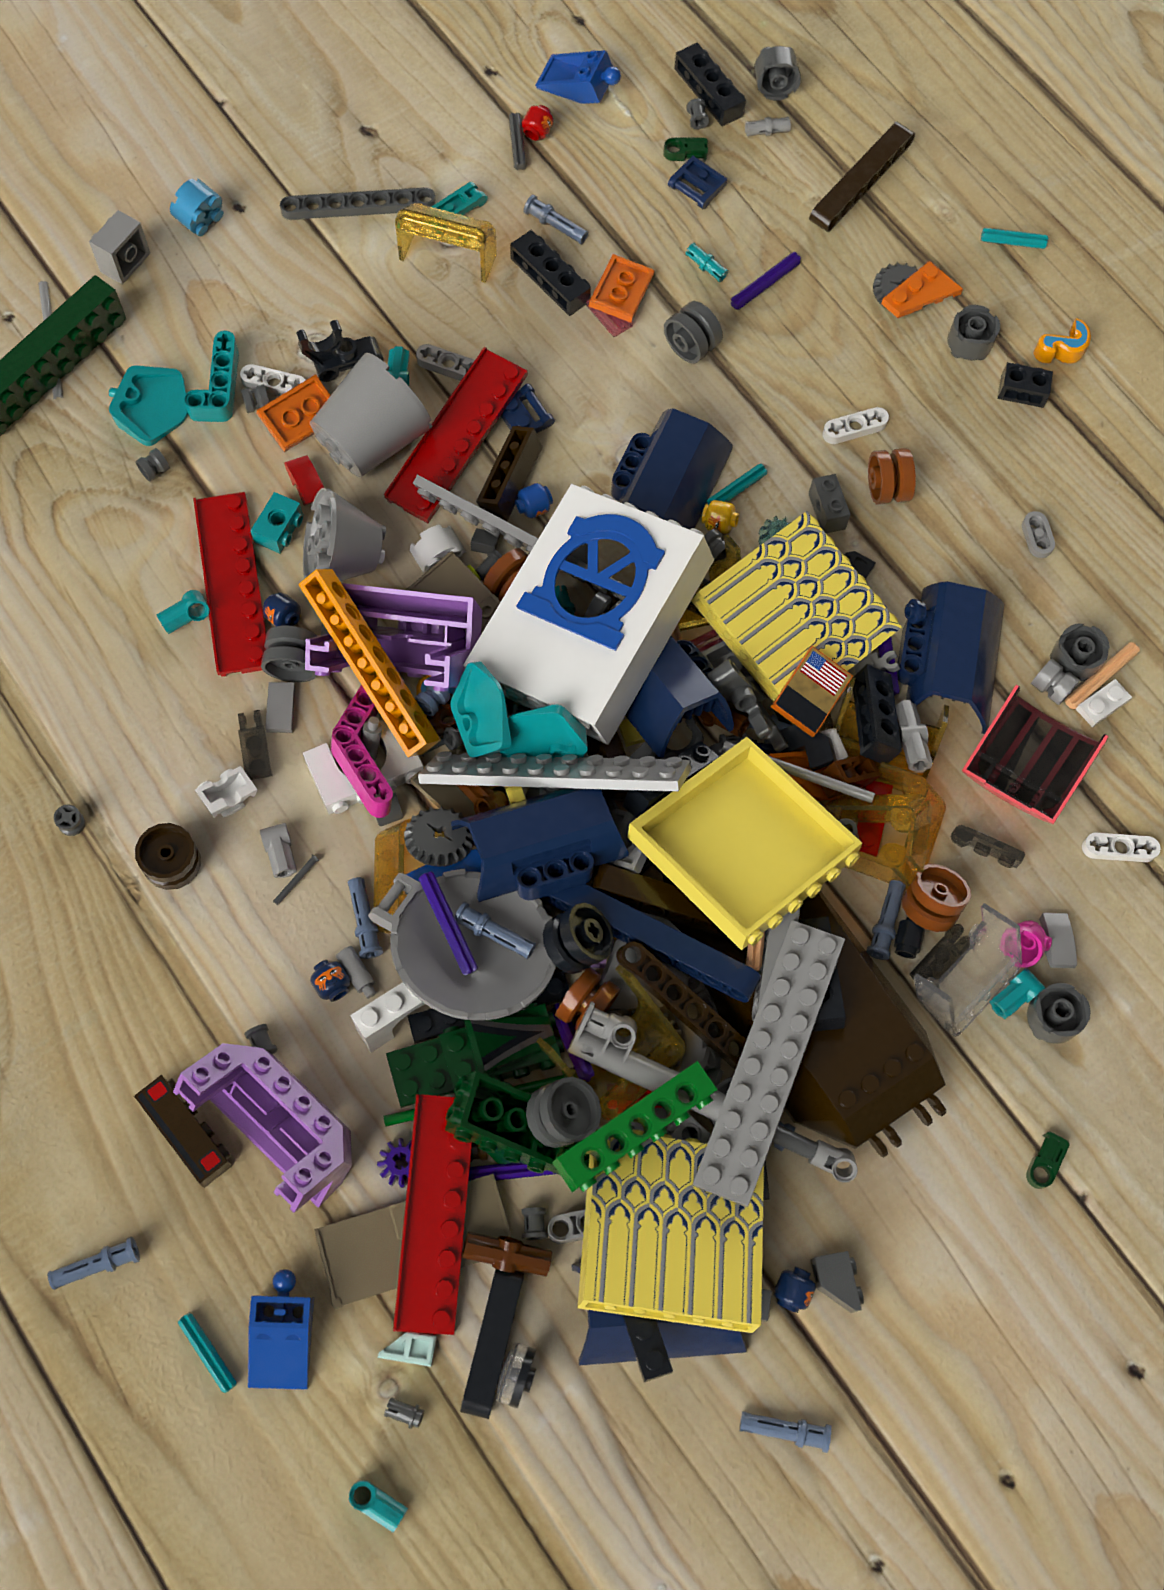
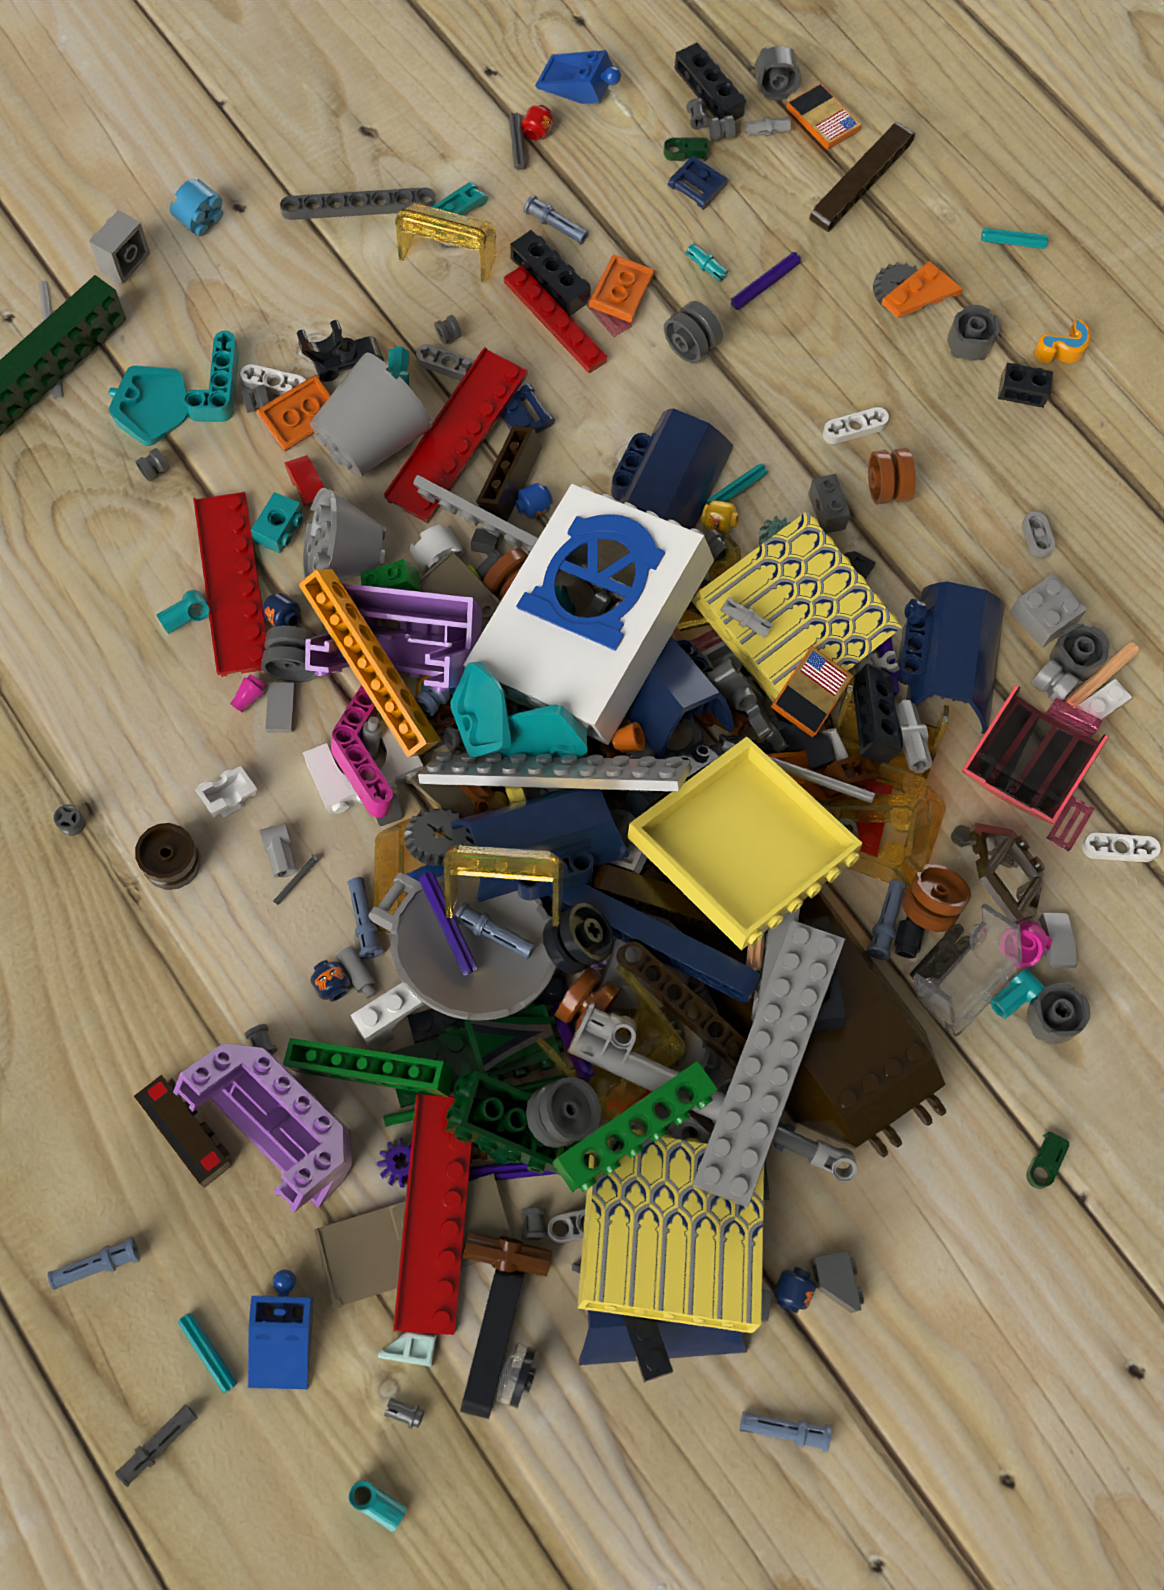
clear smoke hinge [238,710,273,780] -> none
none -> dark grey pin [115,1404,198,1487]
none -> dark pink cone [230,674,266,713]
none -> green brick [283,1038,455,1097]
none -> green brick [360,559,421,592]
none -> dark grey wheel [434,315,462,344]
none -> clear yellow windscreen [444,845,563,926]
none -> red plate [504,266,607,374]
none -> orange hat [612,722,646,753]
none -> dark grey wheel [709,115,735,141]
none -> light grey pin [720,597,773,638]
none -> tile [786,83,862,150]
none -> dark brown windscreen [969,823,1045,924]
none -> light grey brick [1009,574,1087,648]
none -> clear pink tile [1045,698,1102,737]
none -> clear pink tile [1046,795,1095,852]

